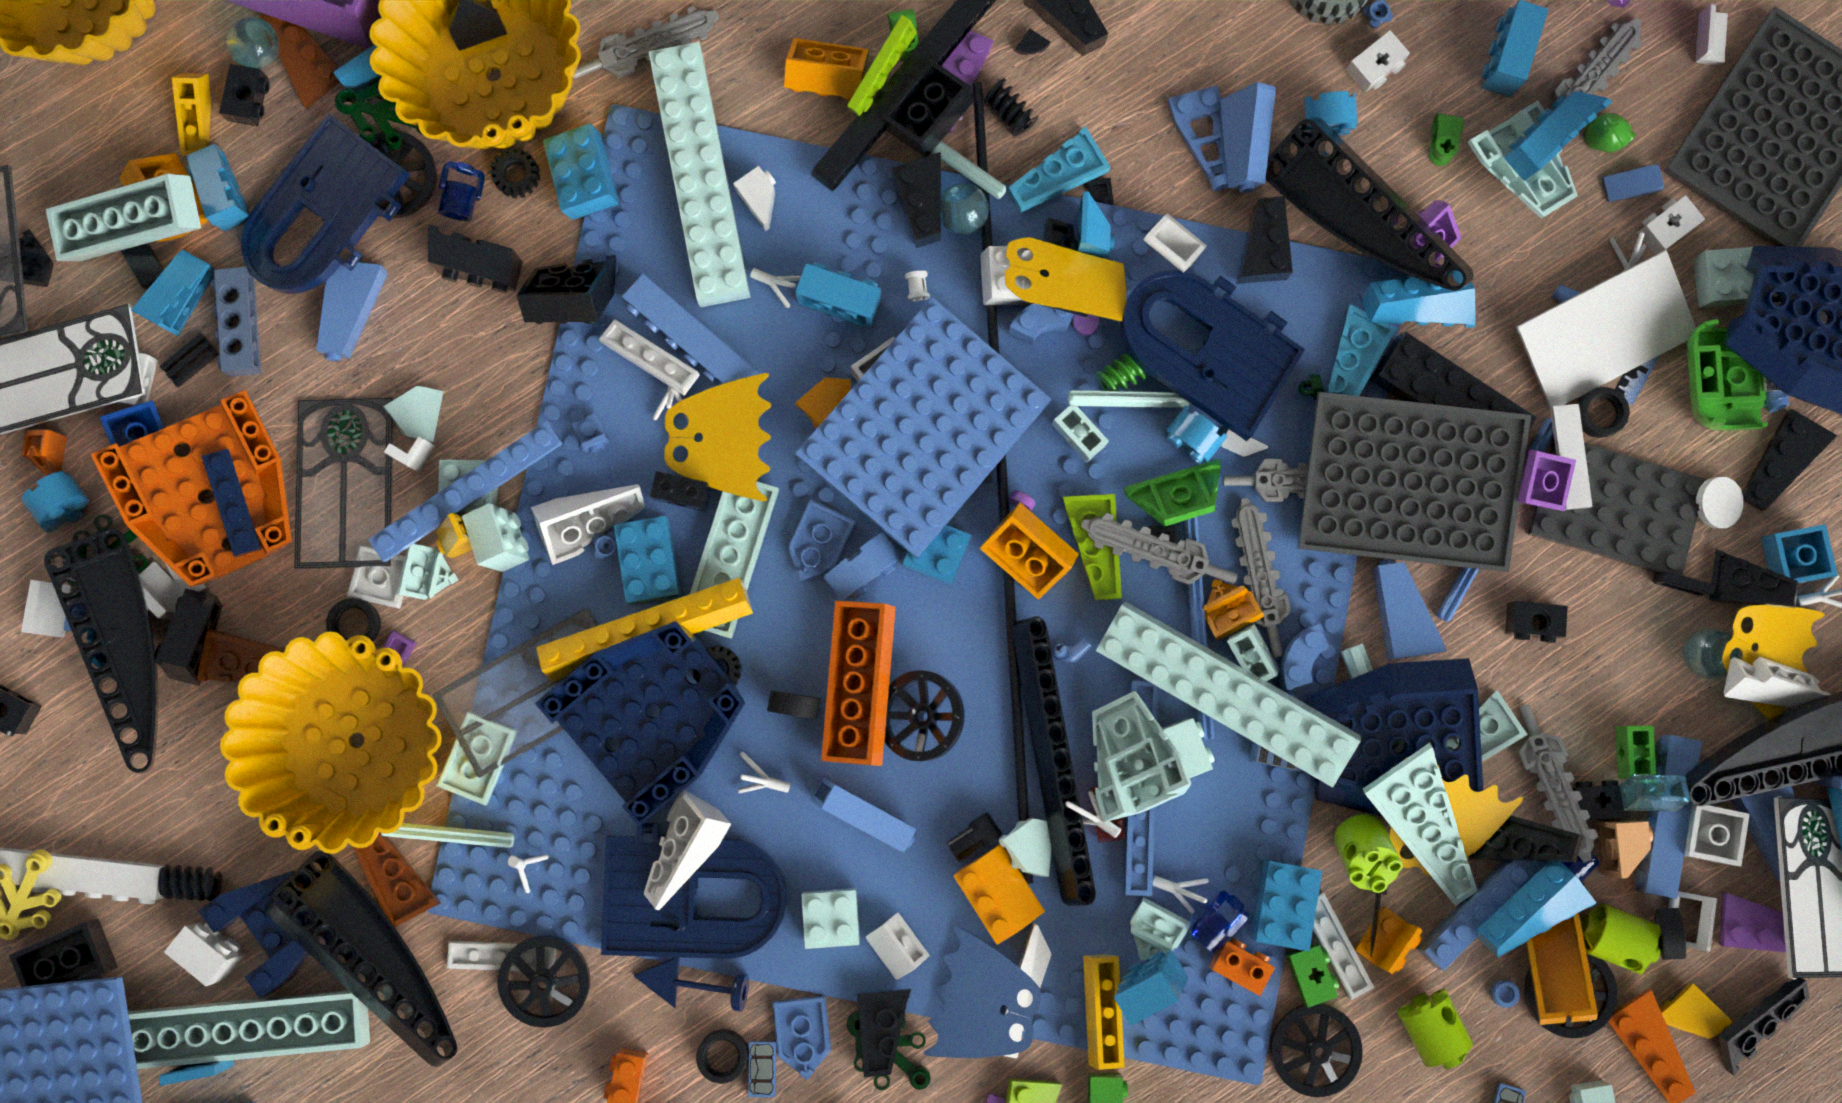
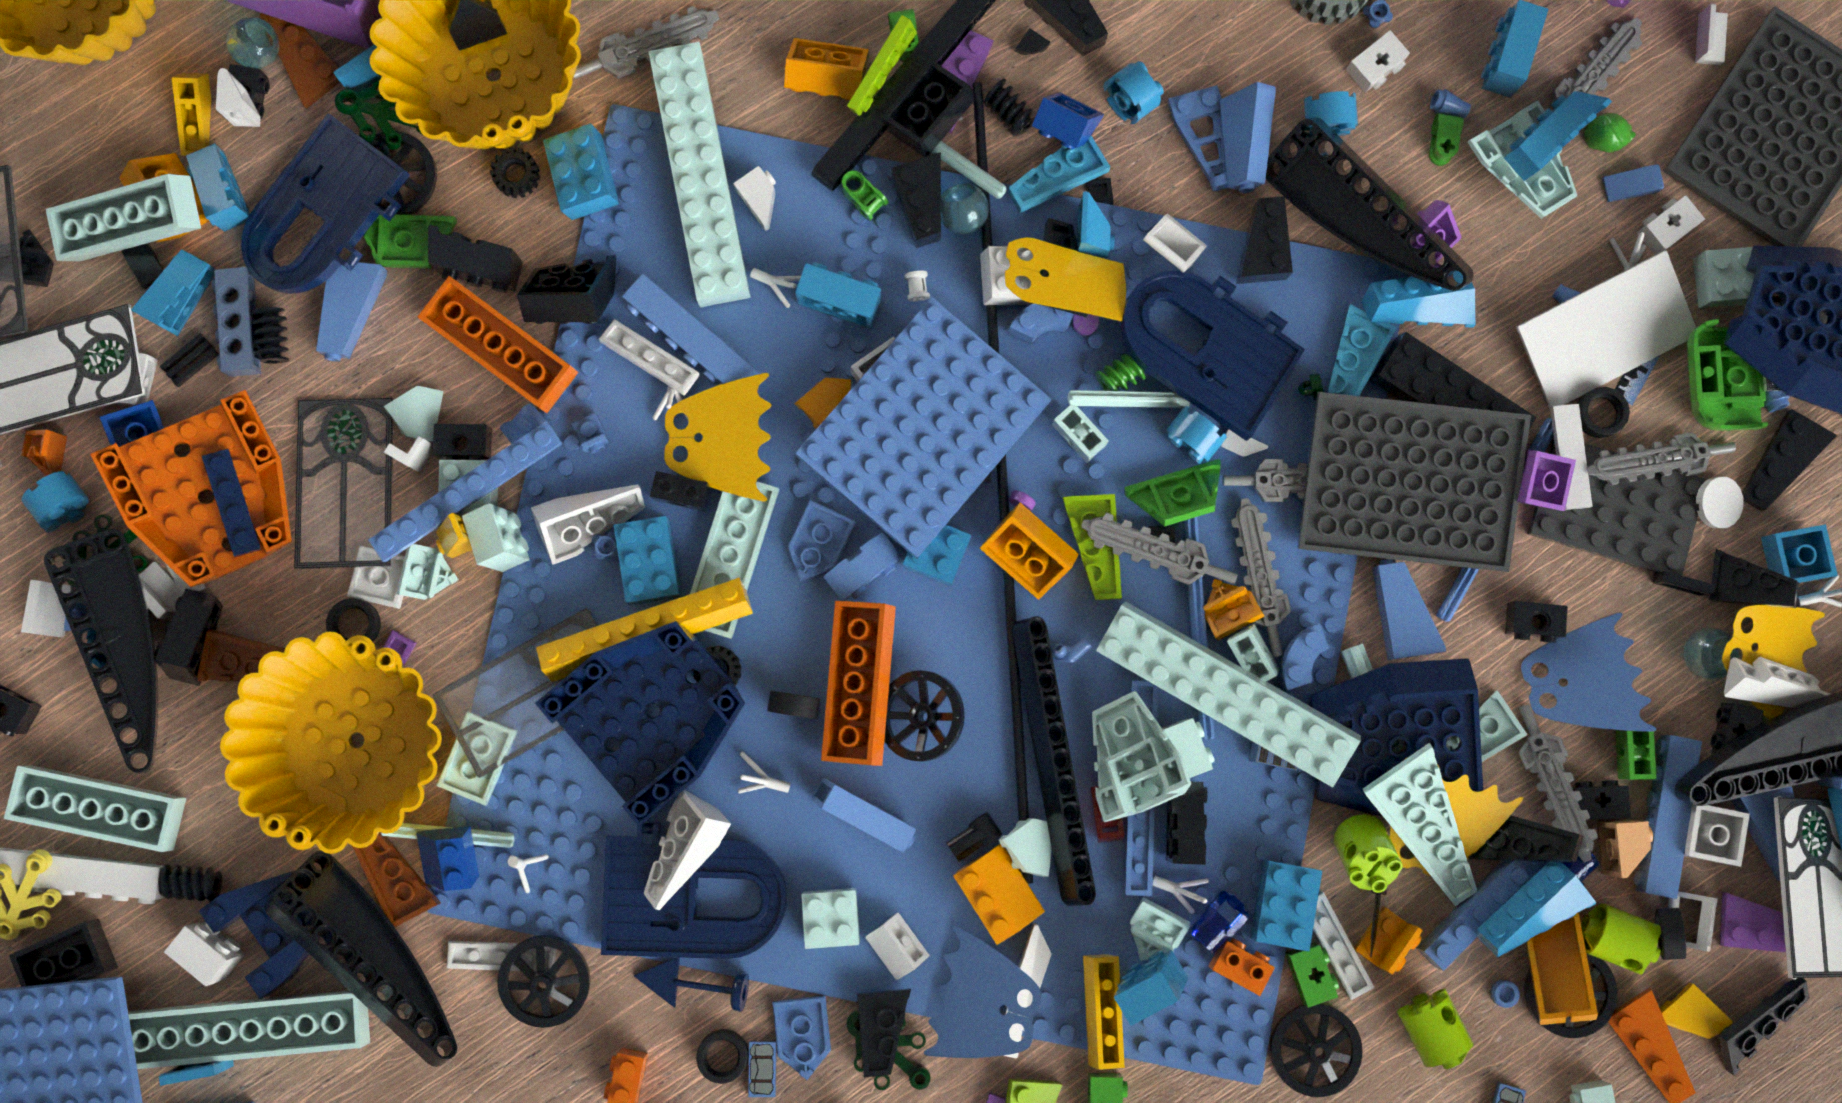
clear blue piece [438,161,485,221] -> none
white plant [1065,791,1121,838] -> none
clear light blue brick [1620,774,1690,812] -> none
none -> light aqua brick [4,765,186,852]
none -> white tile [216,68,260,127]
none -> black piece [252,307,289,364]
none -> bright green wing [363,215,457,269]
none -> blue slope [416,826,479,891]
none -> orange brick [417,276,579,413]
none -> black brick [433,424,492,460]
none -> medium blue bracket [500,403,545,444]
none -> bright green piece [842,170,889,221]
none -> blue slope [1032,92,1104,149]
none -> dark azure brick [1103,61,1164,124]
none -> black wedge [1166,781,1208,865]
none -> medium blue cone [1430,89,1471,118]
none -> medium blue piece [1521,613,1657,732]
none -> light grey bar [1586,432,1736,486]
none -> black brick [1710,703,1764,754]

